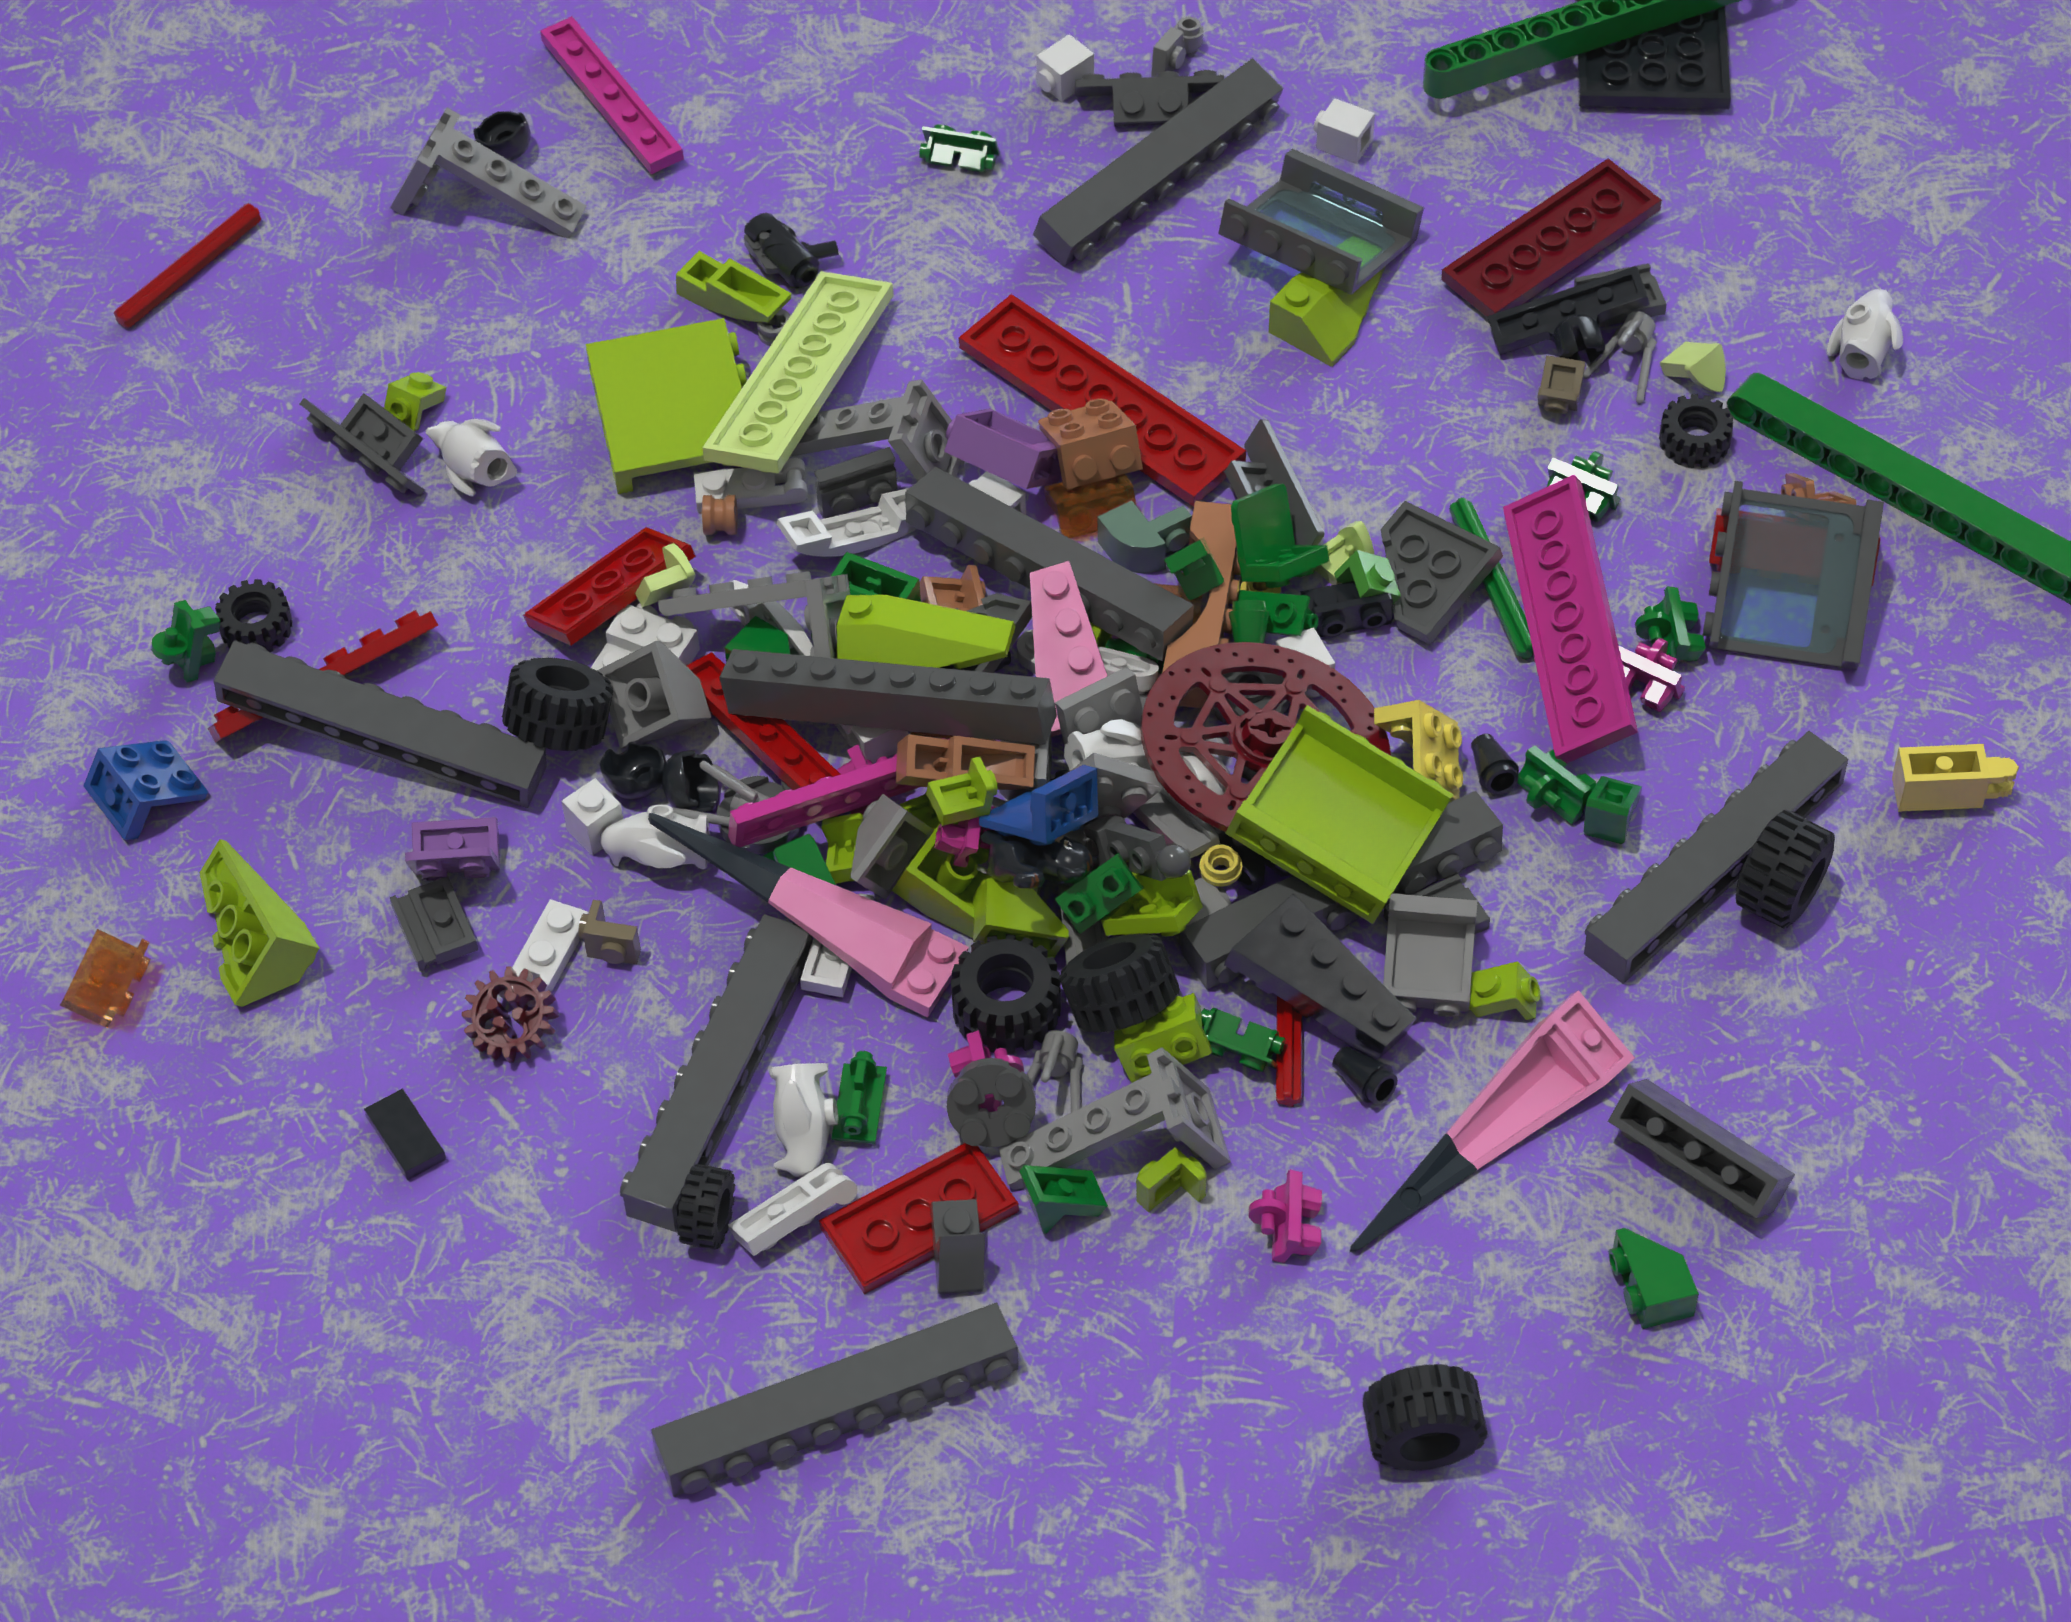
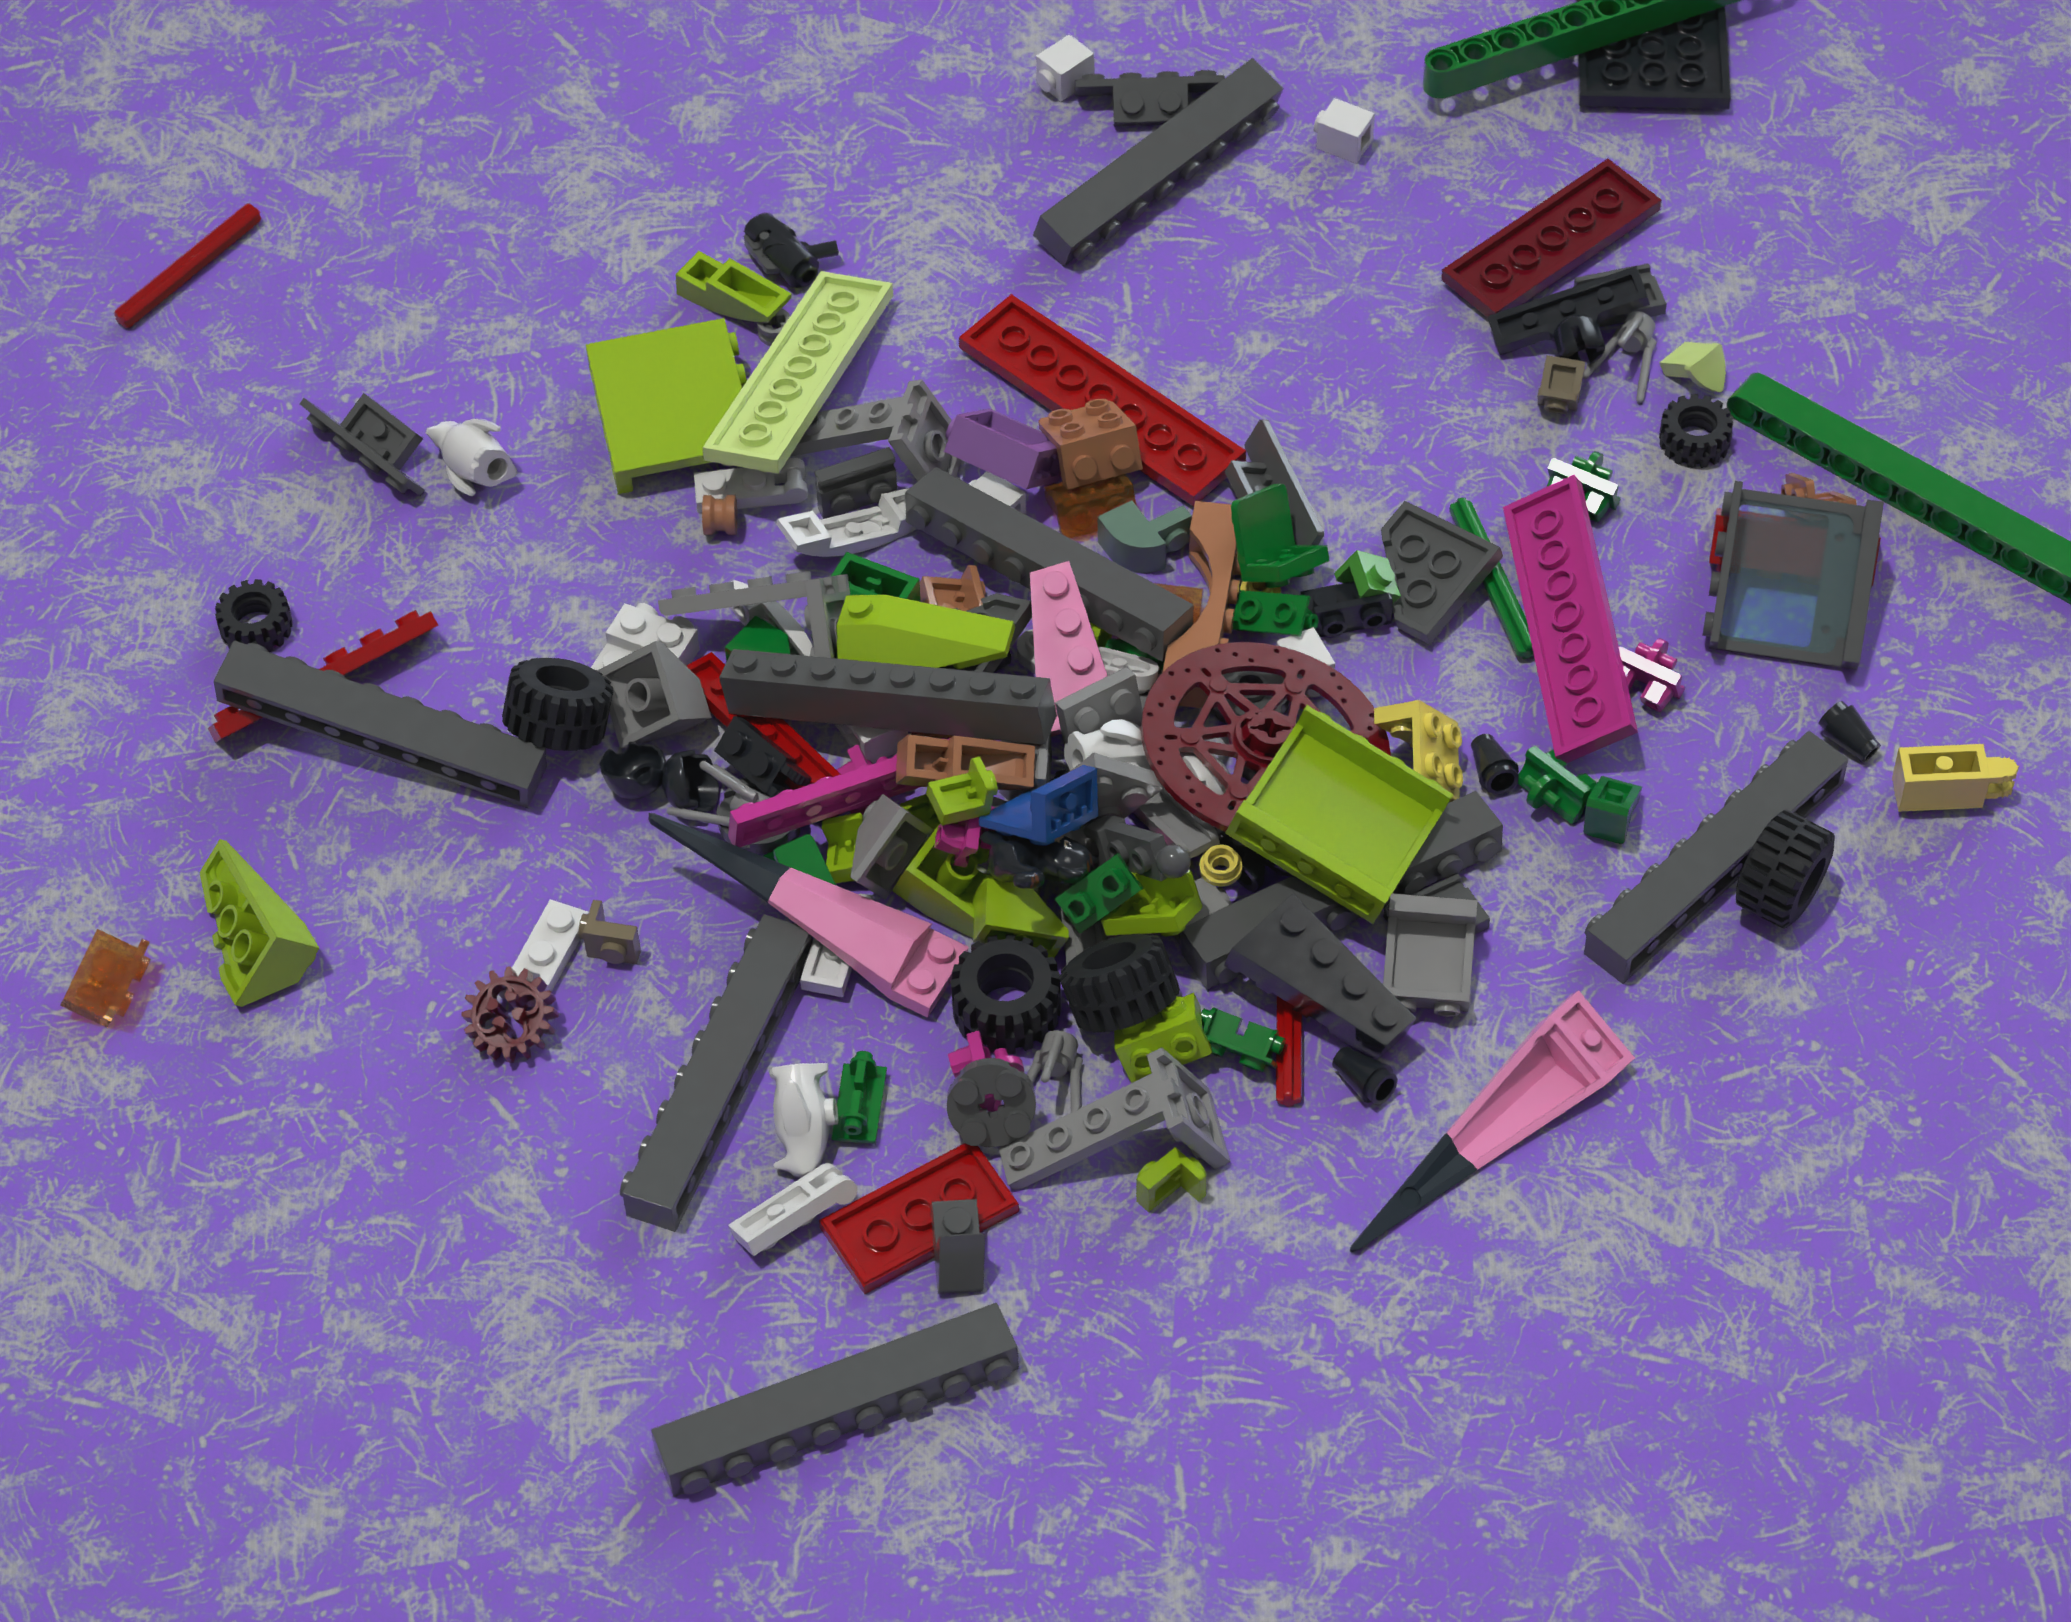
blue bracket [83,740,208,840] -> none
green hips [151,600,220,683] -> none
black tile [364,1088,446,1180] -> none
lime bracket [384,372,447,431] -> none
light grey bracket [390,107,586,238] -> none
dark grey plate [390,876,478,971] -> none
medium lavender bracket [405,817,500,881] -> none
black hair [473,111,531,161] -> none
red tile [523,527,696,646] -> none
dark pink plate [540,16,684,175] -> none
white brick [561,778,623,856] -> none
white animal [600,804,710,869] -> none
yellowish green tile [635,543,696,608] -> none
black tyre [677,1164,735,1249] -> none
hinge [919,124,1000,173] -> none
green slope [1019,1165,1108,1234] -> none
light grey plate [1151,17,1203,77] -> none
green slope [1164,537,1224,600] -> none
dark grey panel [1218,148,1424,295] -> none
green cone [1228,600,1270,643] -> none
dark pink hips [1248,1169,1322,1263] -> none
lime wedge [1269,239,1386,367] -> none
yellowish green tile [1314,521,1374,585] -> none
black tyre [1362,1364,1488,1471] -> none
lime bracket [1469,961,1541,1020] -> none
dark grey brick [1608,1079,1795,1218] -> none
green slope [1608,1228,1699,1329] -> none
green hips [1635,586,1706,671] -> none
white animal [1827,289,1903,380] -> none
none -> black hinge [714,715,812,797]
none -> black cone [1818,701,1881,762]

